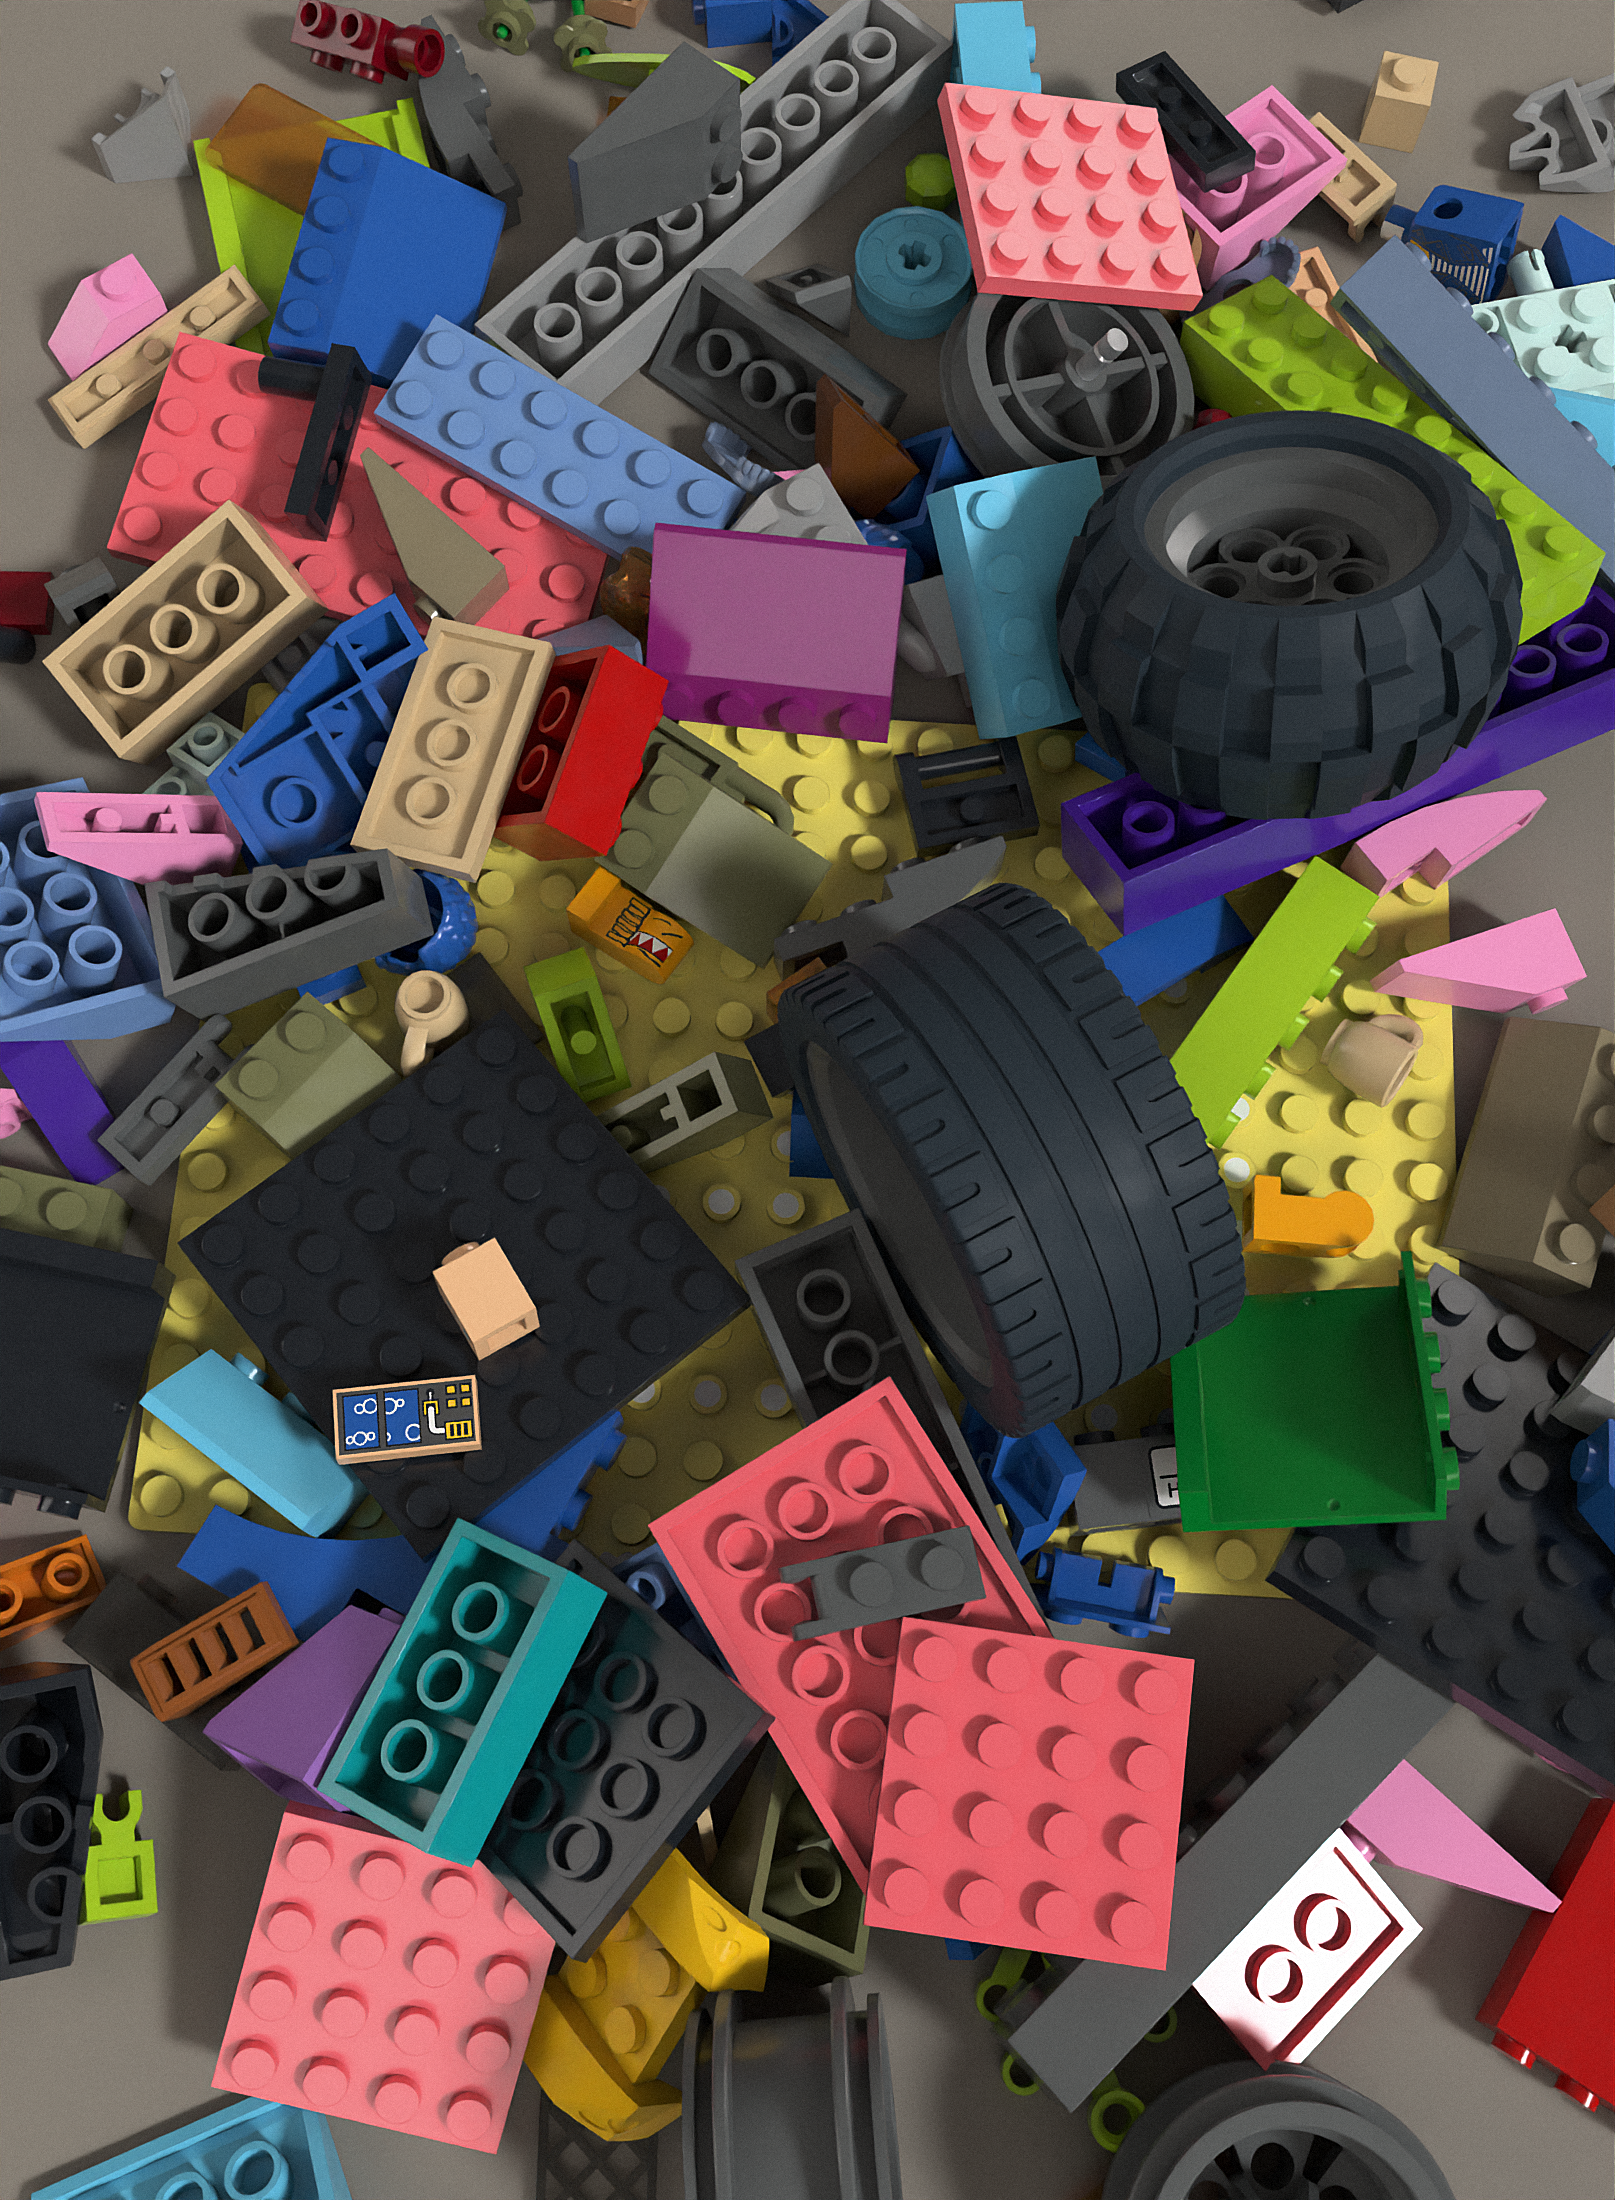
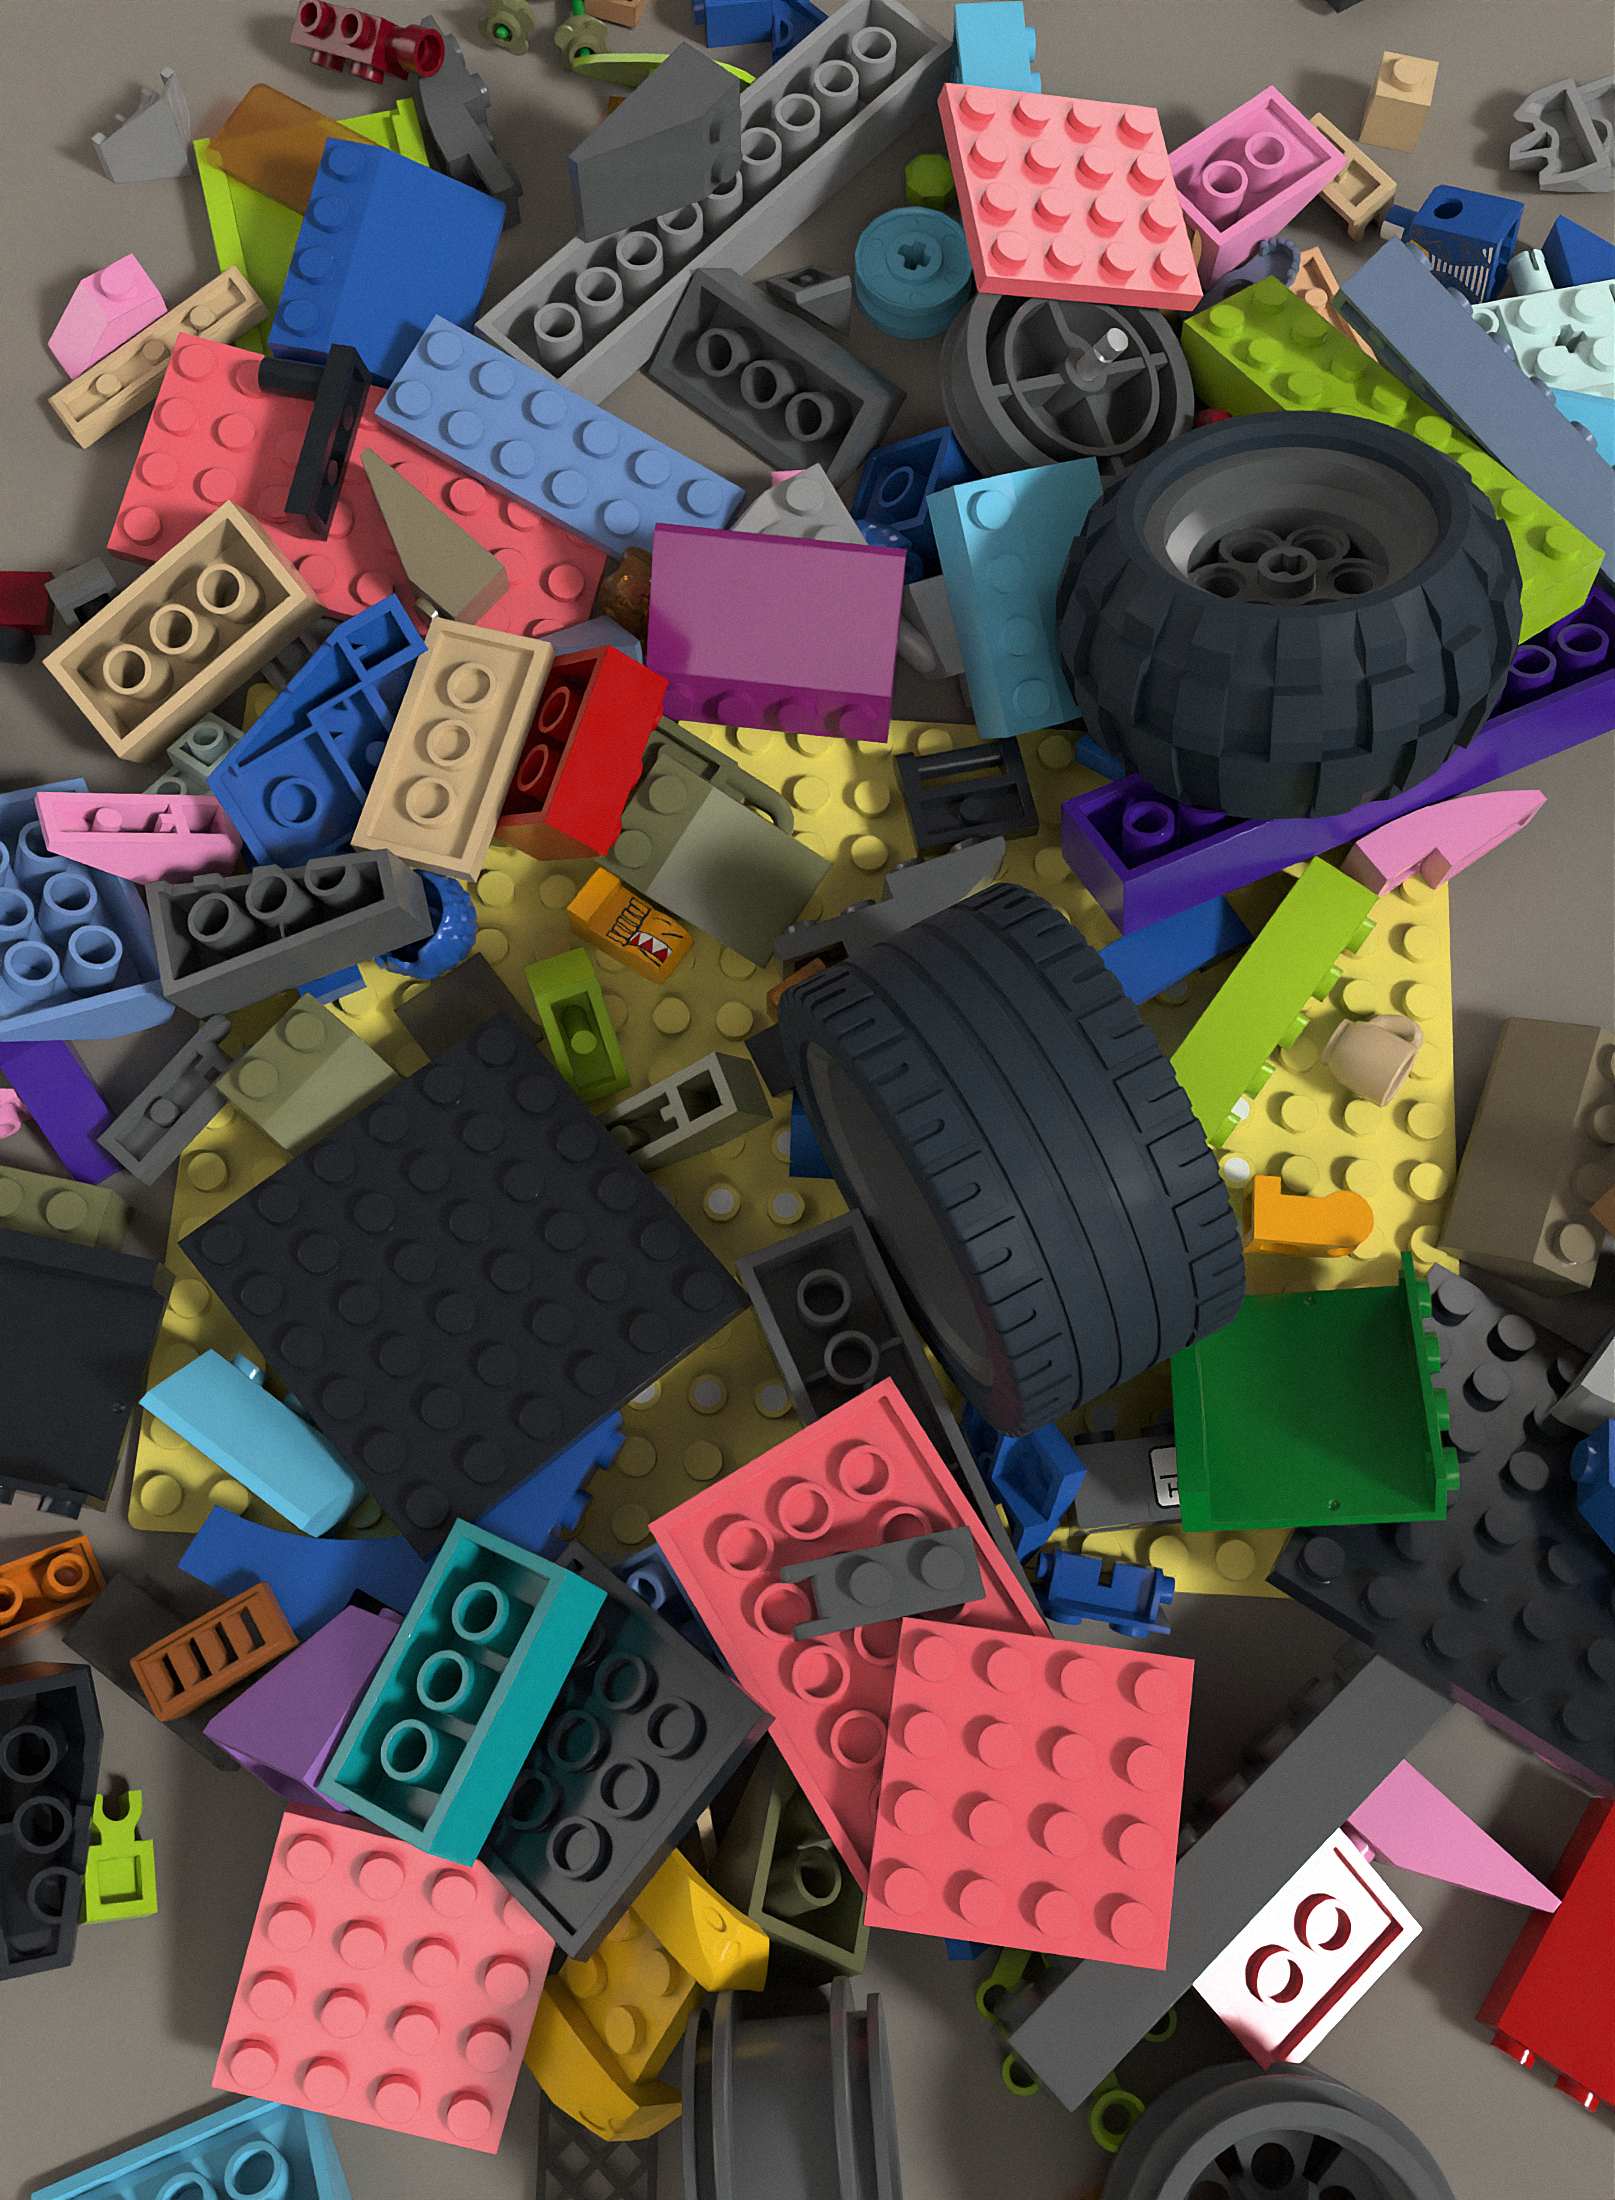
tile [333,1375,482,1465] -> none
tan piece [395,970,470,1079] -> none
light nougat brick [433,1238,540,1361] -> none
sand blue piece [701,421,785,498] -> none
reddish brown slope [815,374,920,519] -> none
black piece [1116,51,1256,193] -> none
bright pink slope [1370,908,1587,1014] -> none

